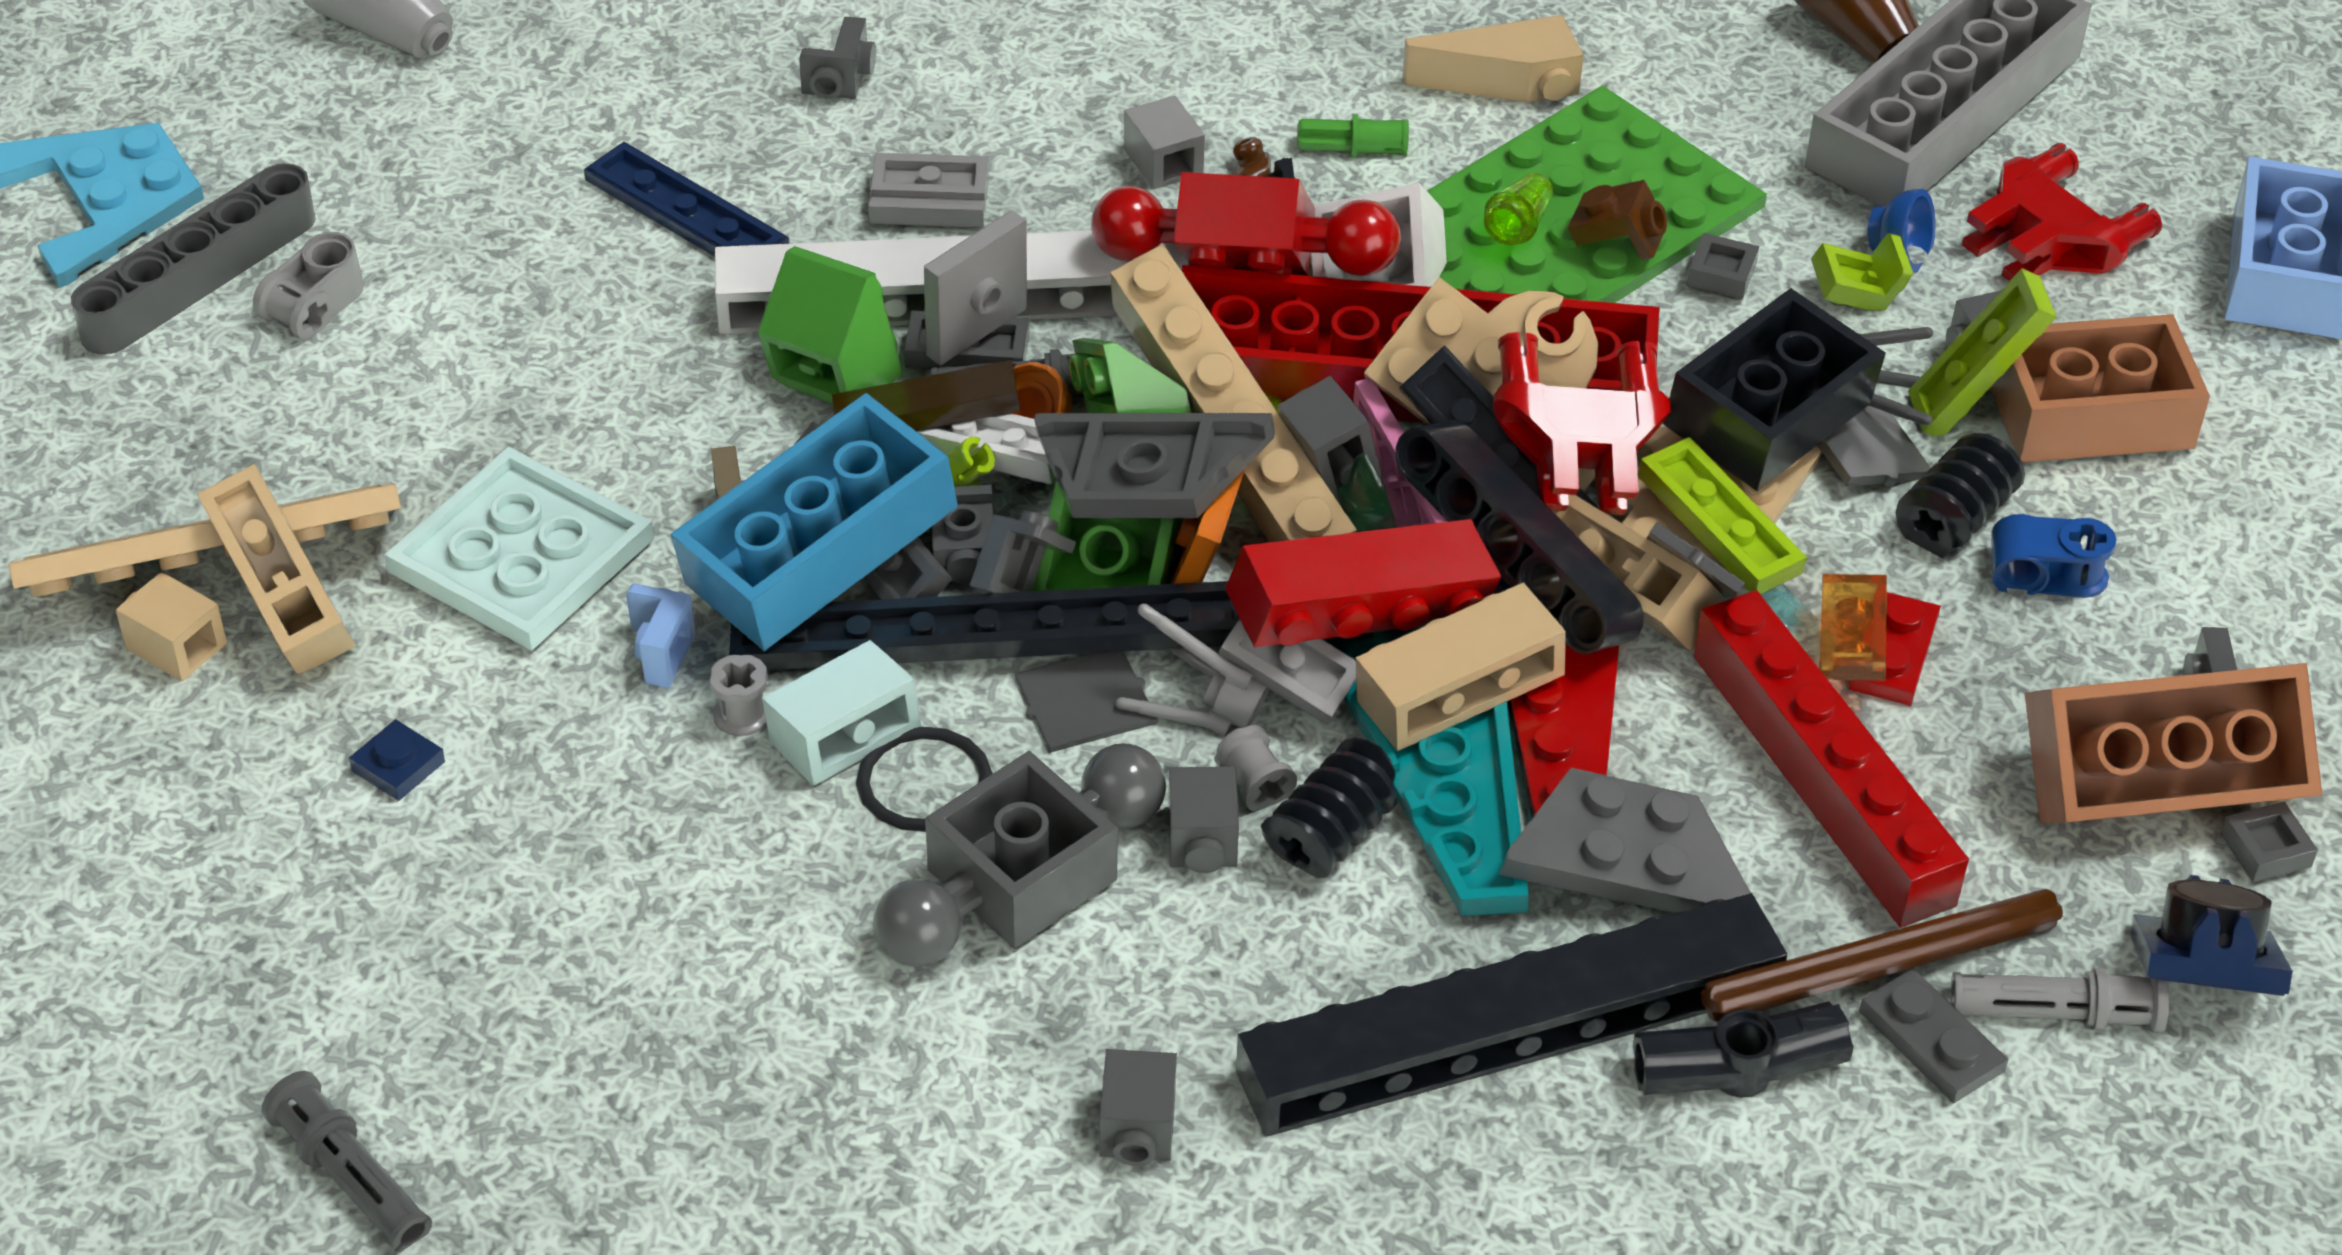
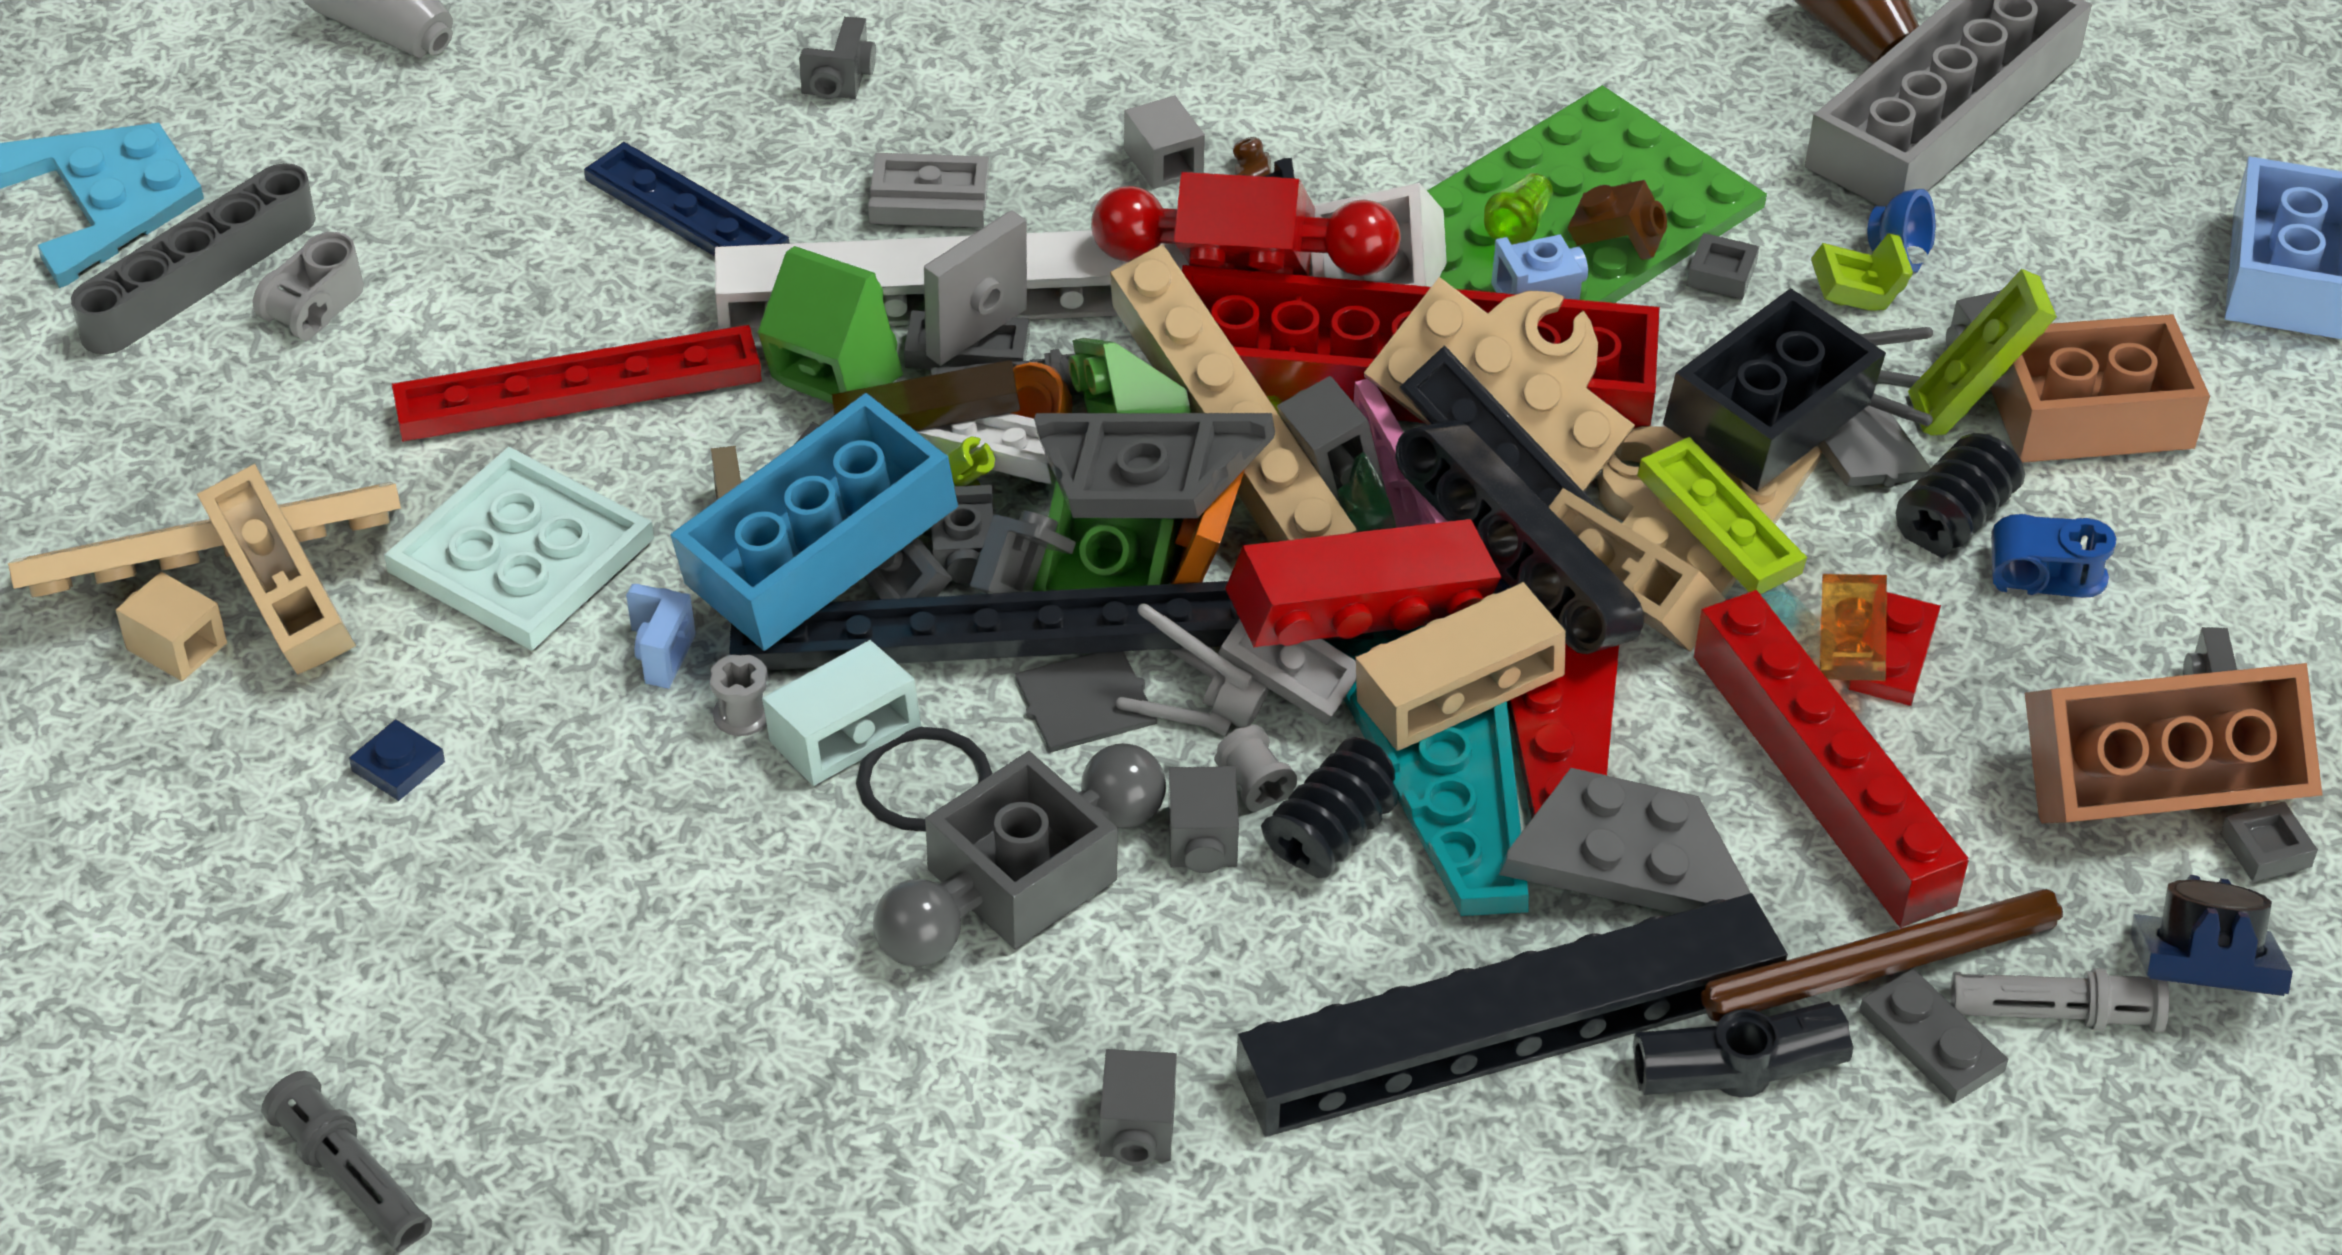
bright green axle [1297,113,1409,158] -> none
tan slope [1402,15,1584,102] -> none
connector [1493,332,1671,515] -> none
dark grey piece [1646,522,1745,599] -> none
red connector [1962,143,2162,282] -> none
none -> red plate [392,325,762,442]
none -> light blue brick [1491,234,1588,300]

